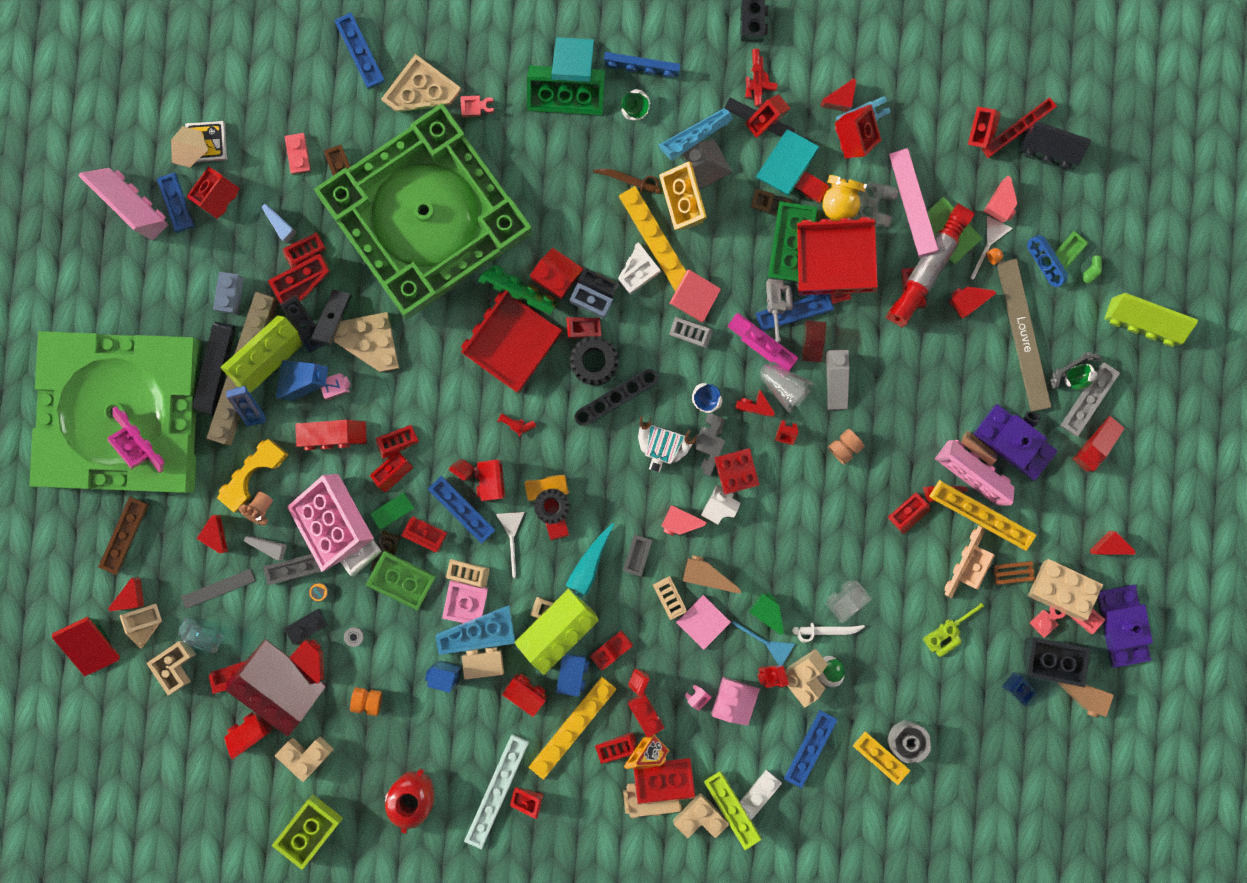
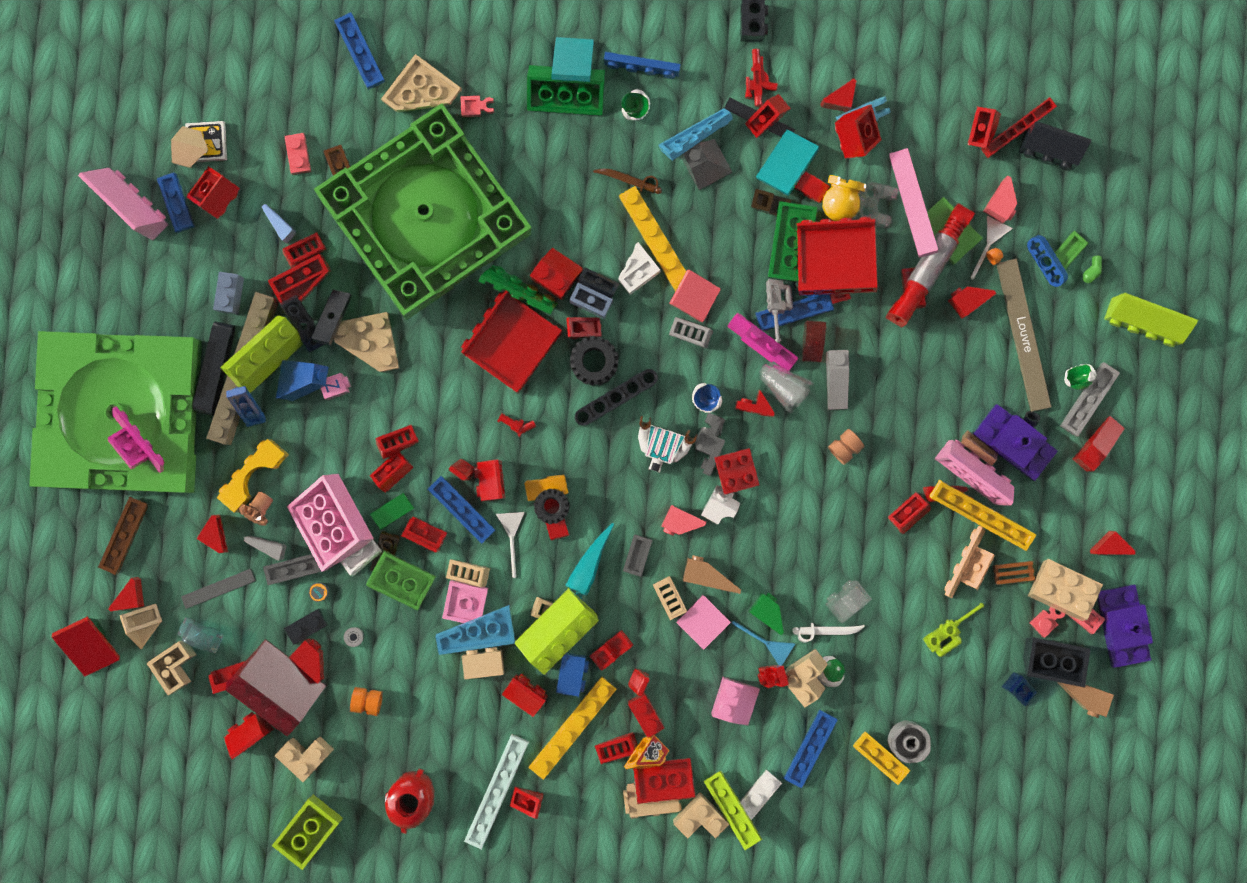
wedge [295,420,367,451] -> none
blue brick [425,661,461,693] -> none
yellow slope [659,162,707,230] -> none
bright pink tile [685,685,712,711] -> none
red tile [775,420,799,445] -> none
dark grey piece [1050,352,1103,389] -> none

